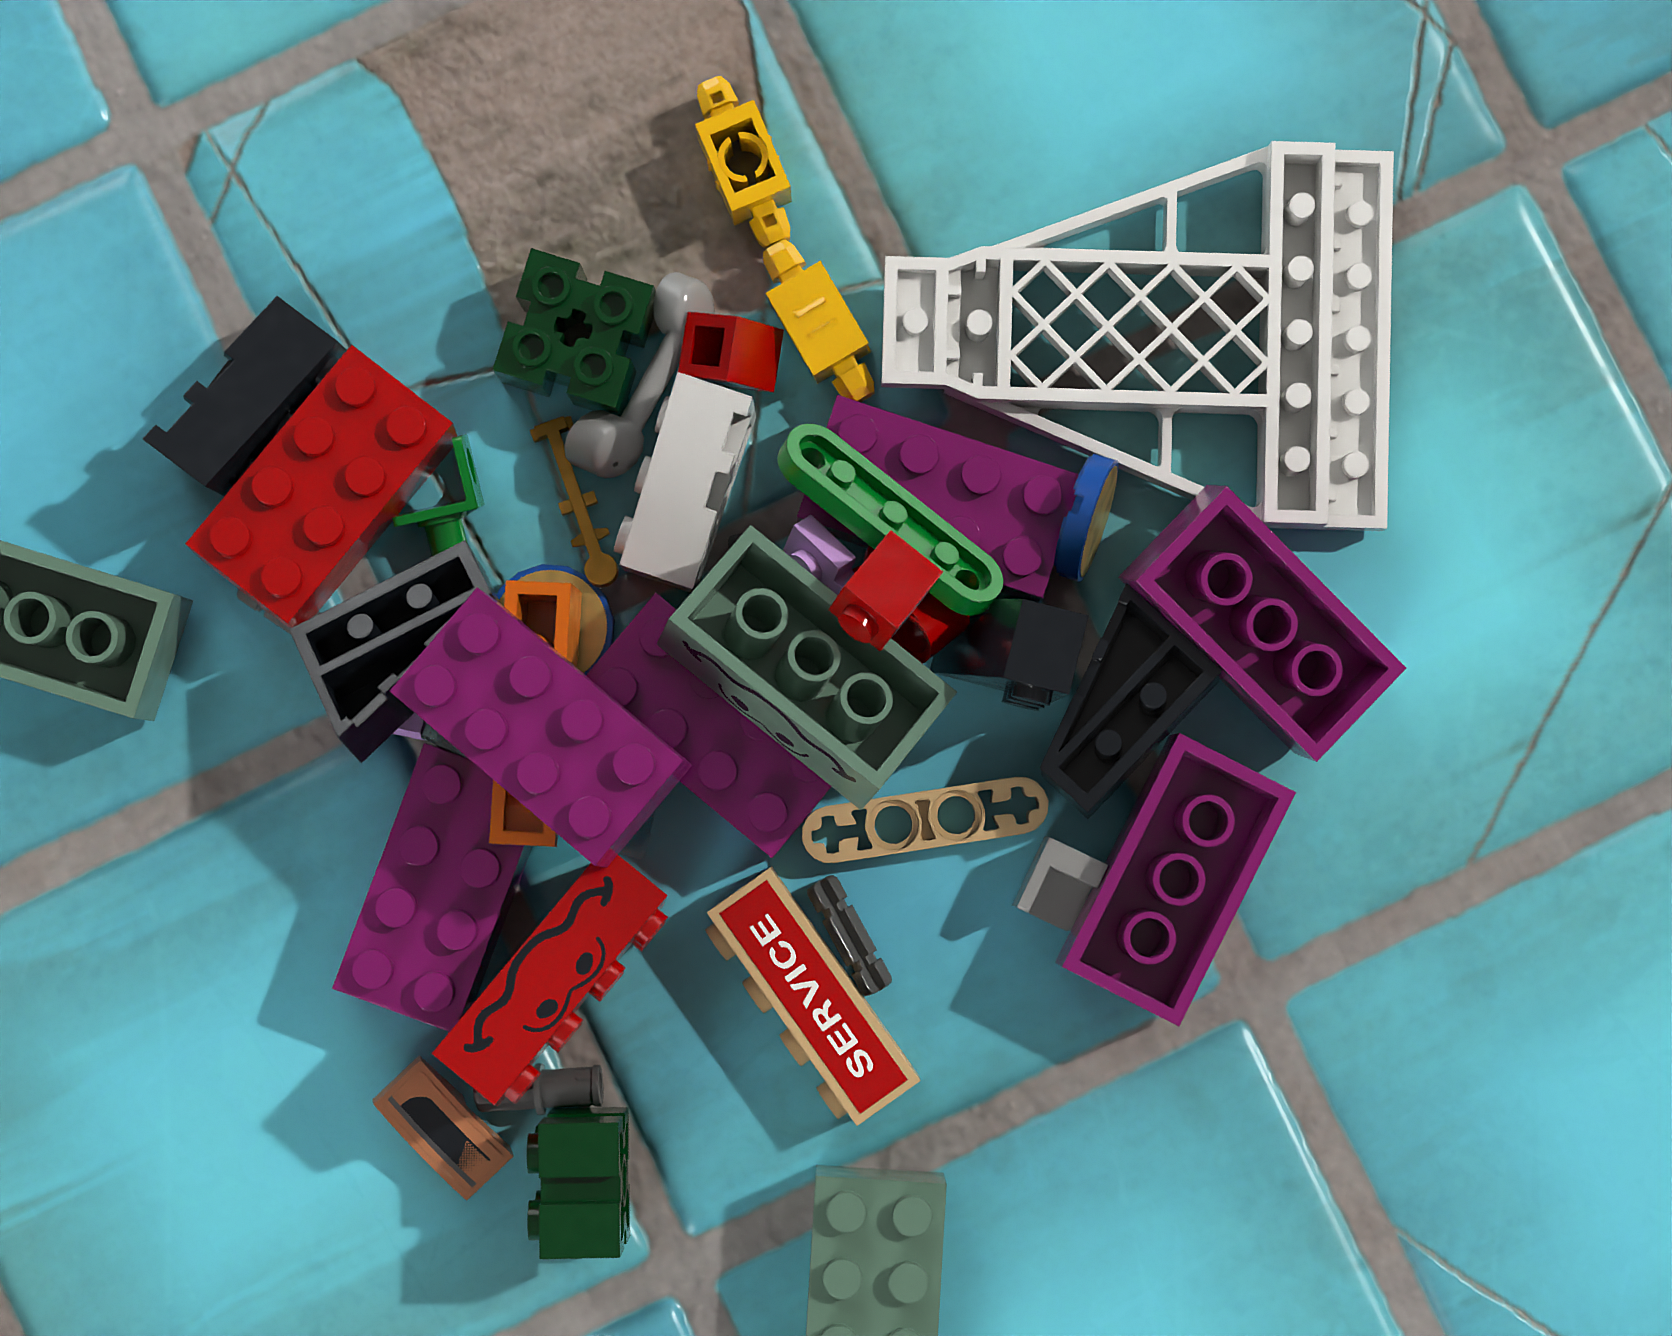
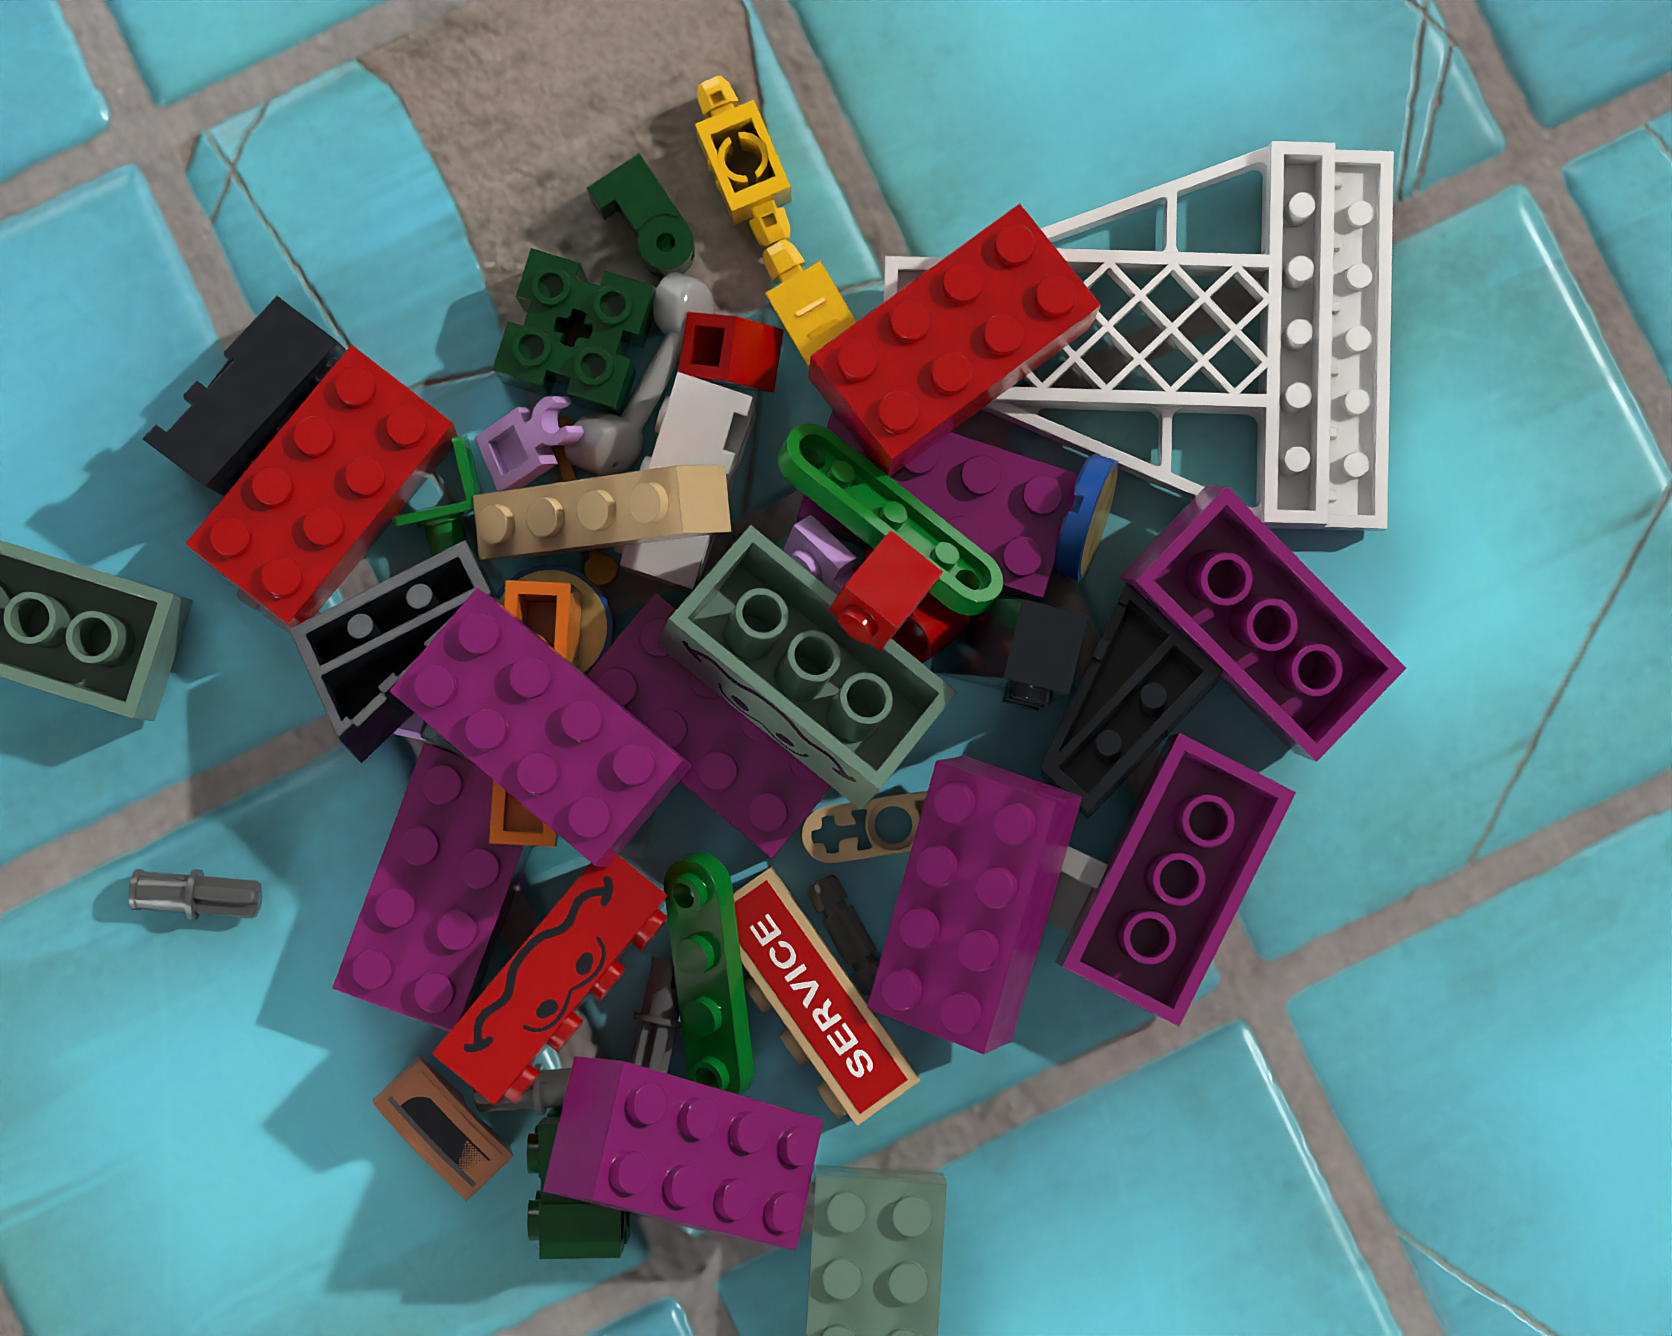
none -> dark grey axle [129,869,263,920]
none -> tan brick [473,465,731,560]
none -> lavender plate [475,396,584,492]
none -> magenta brick [543,1056,823,1250]
none -> dark green leg [586,153,695,279]
none -> dark grey axle [630,956,681,1074]
none -> green plate [663,852,754,1095]
none -> red brick [808,203,1101,477]
none -> magenta brick [867,756,1082,1055]

